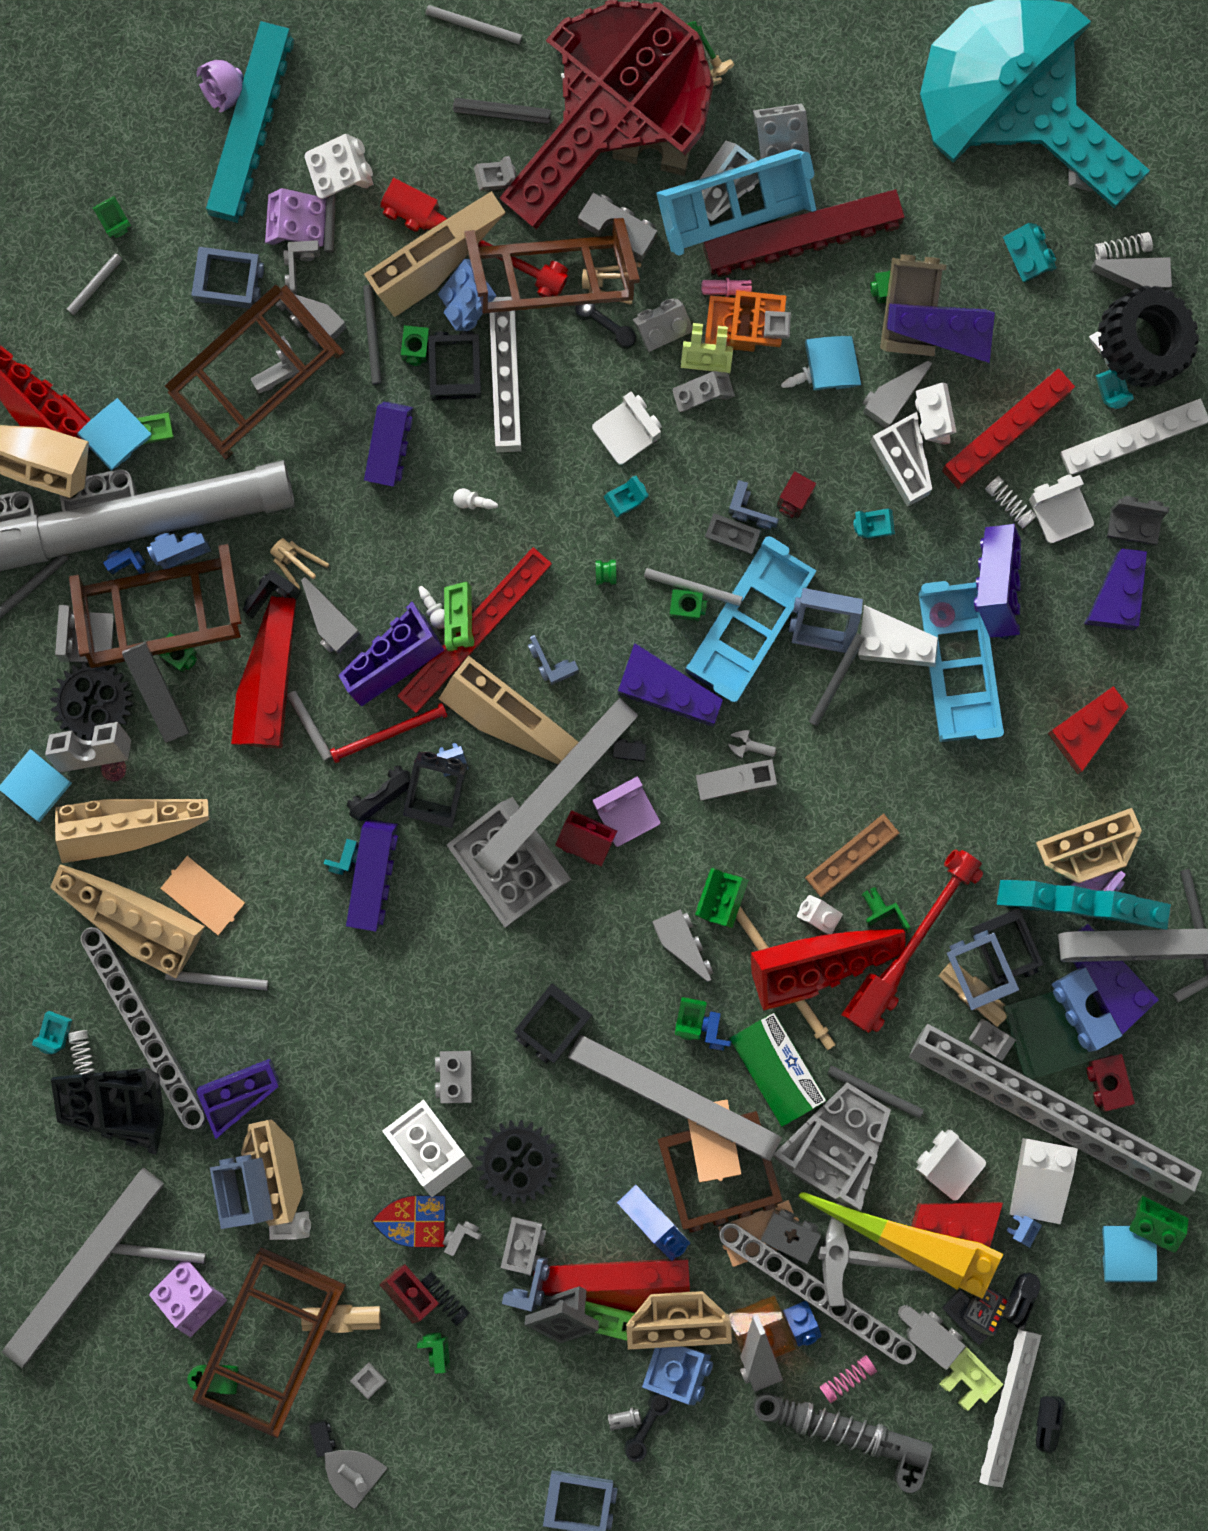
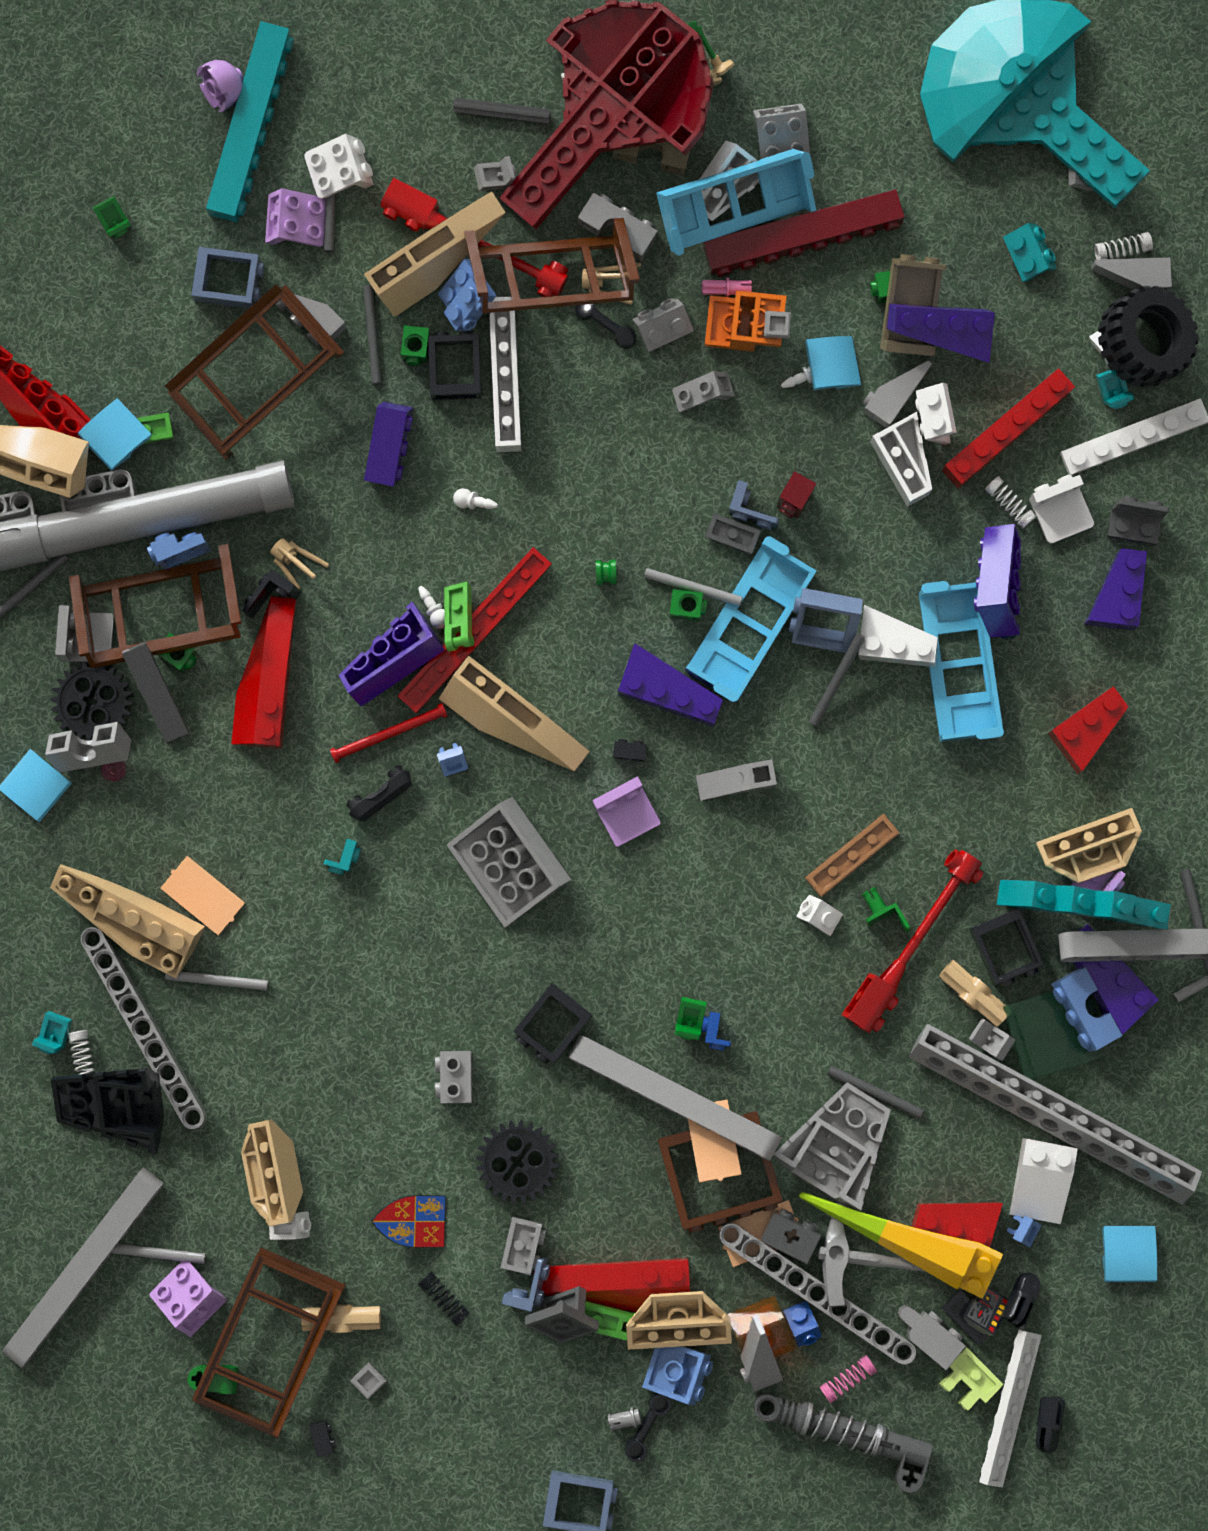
tan wedge [55,799,209,863] -> none
light grey bar [66,253,123,316] -> none
blue bracket [103,547,146,575] -> none
dark purple wedge [196,1059,280,1139] -> none
sand blue window [210,1154,274,1229] -> none
light grey bracket [251,336,300,393] -> none
light grey bracket [284,240,320,295] -> none
light grey bar [287,691,332,761] -> none
light grey slope [301,577,360,655] -> none
light grey shield [325,1450,387,1509] -> none
dark purple wedge [346,819,398,932] -> none
dark red brick [379,1264,439,1324] -> none
white slope [383,1100,473,1197] -> none
black window [403,752,468,828] -> none
green bracket [417,1332,451,1374] -> none
light grey bar [426,5,522,45] -> none
light grey bracket [442,1221,482,1256] -> none
light grey beam [473,698,638,876] -> none
sand blue bracket [528,635,579,685] -> none
dark red brick [555,810,617,867] -> none
white bracket [592,392,662,465] -> none
teal bracket [604,476,649,517] -> none
window [617,1185,690,1261] -> none
light grey slope [652,909,714,982] -> none
yellowish green plate [681,323,733,373] -> none
green bracket [695,868,749,928] -> none
light grey bar [728,730,776,758] -> none
green slope [729,1012,827,1127] -> none
tan bar [736,907,835,1050] -> none
red wedge [751,929,905,1010] -> none
teal bracket [853,508,895,539] -> none
white bracket [916,1129,986,1200] -> none
clear pink plate [929,602,955,628] -> none
sand blue window [947,930,1019,1010] -> none
dark red brick [1086,1054,1135,1111] -> none
green bracket [1129,1195,1189,1253] -> none

